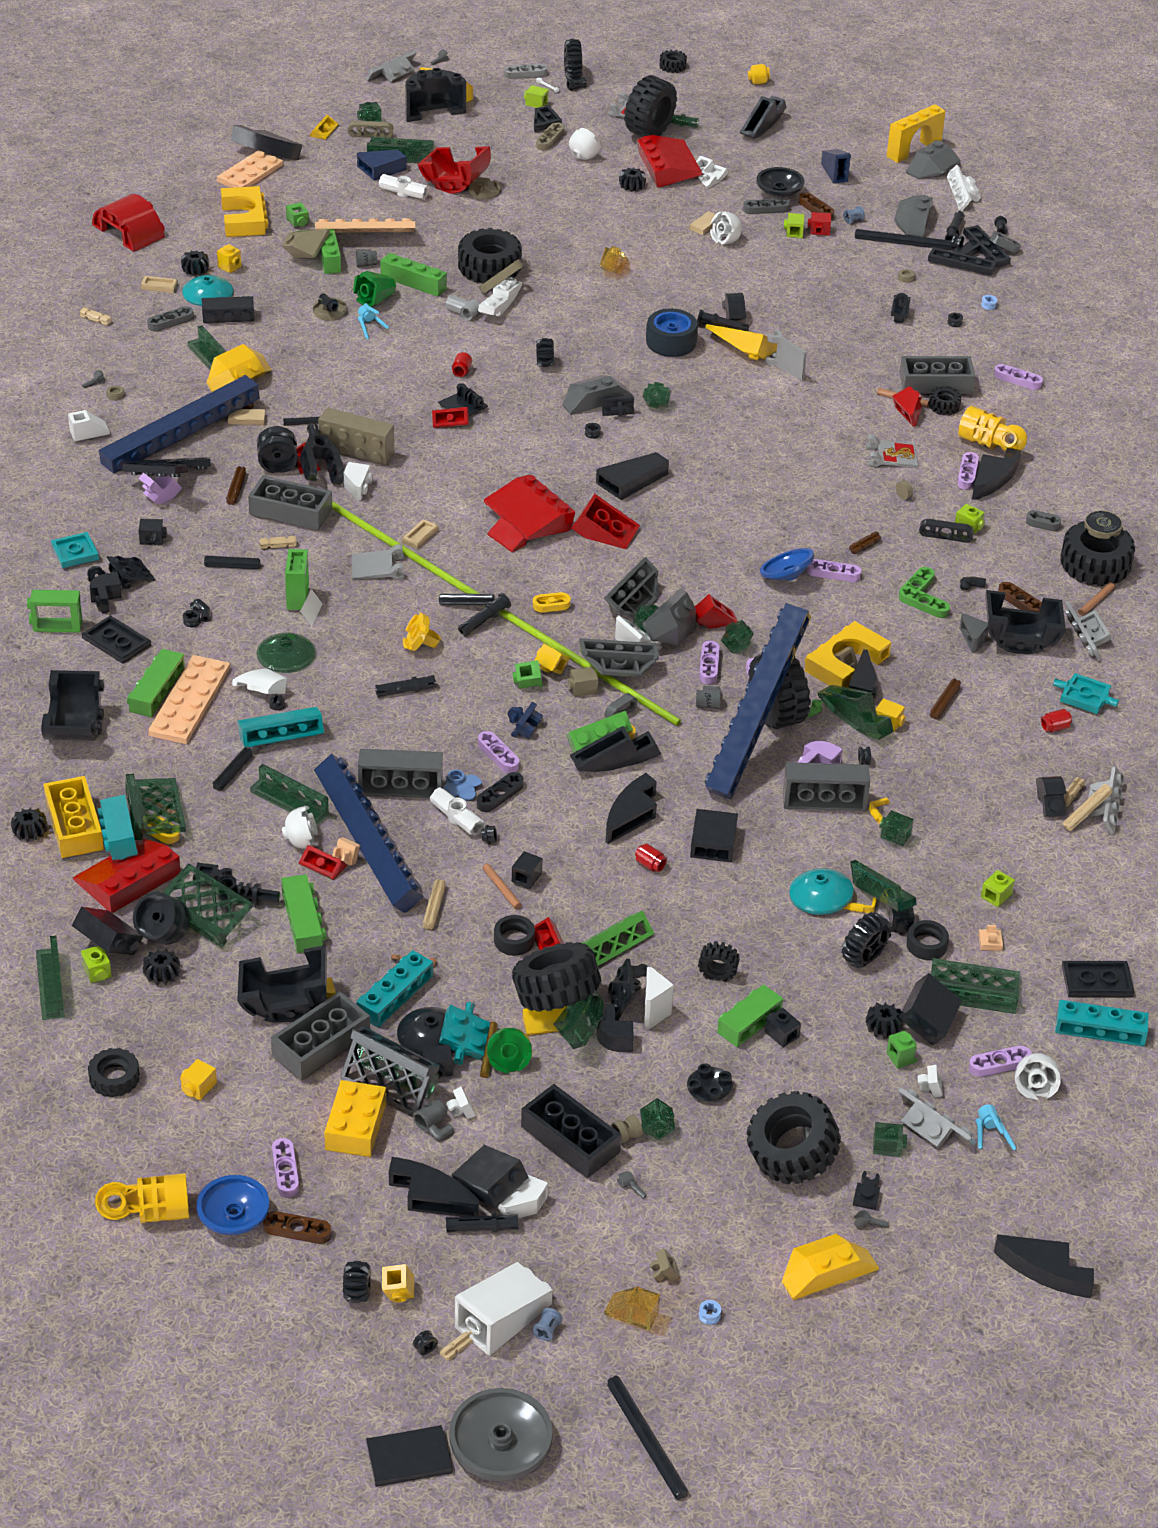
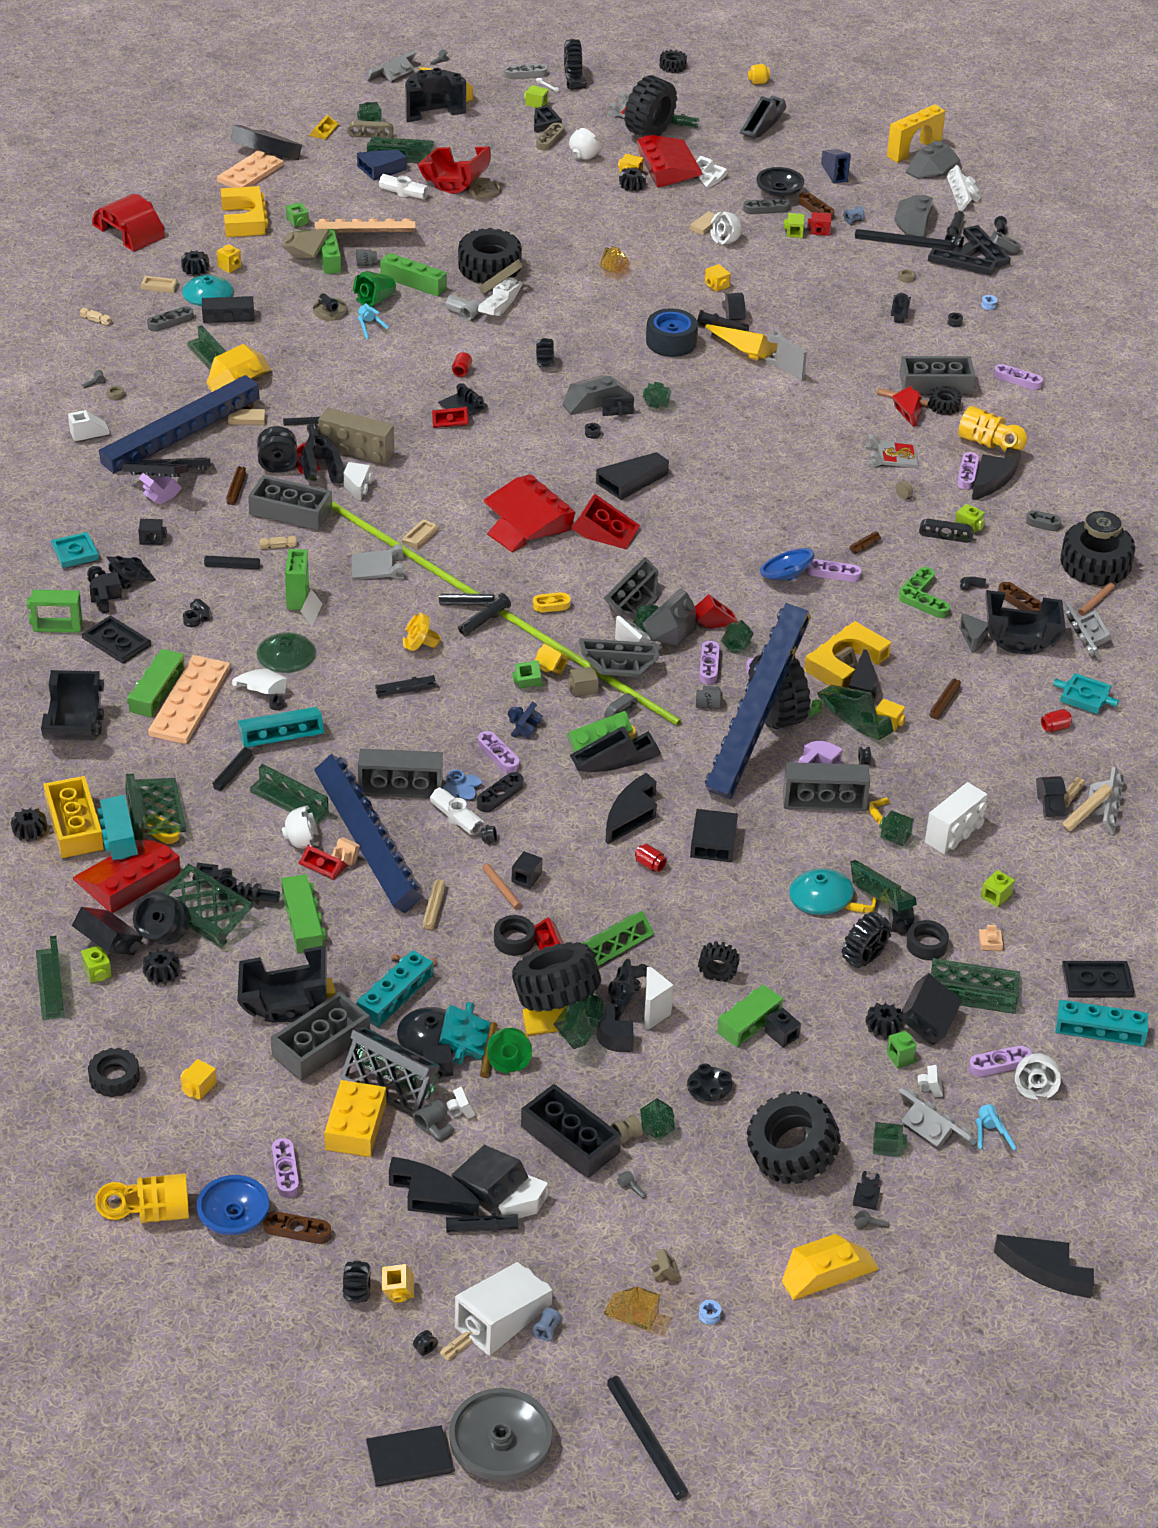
none -> yellow brick [618,154,644,174]
none -> yellow brick [705,264,731,292]
none -> white brick [925,782,987,854]

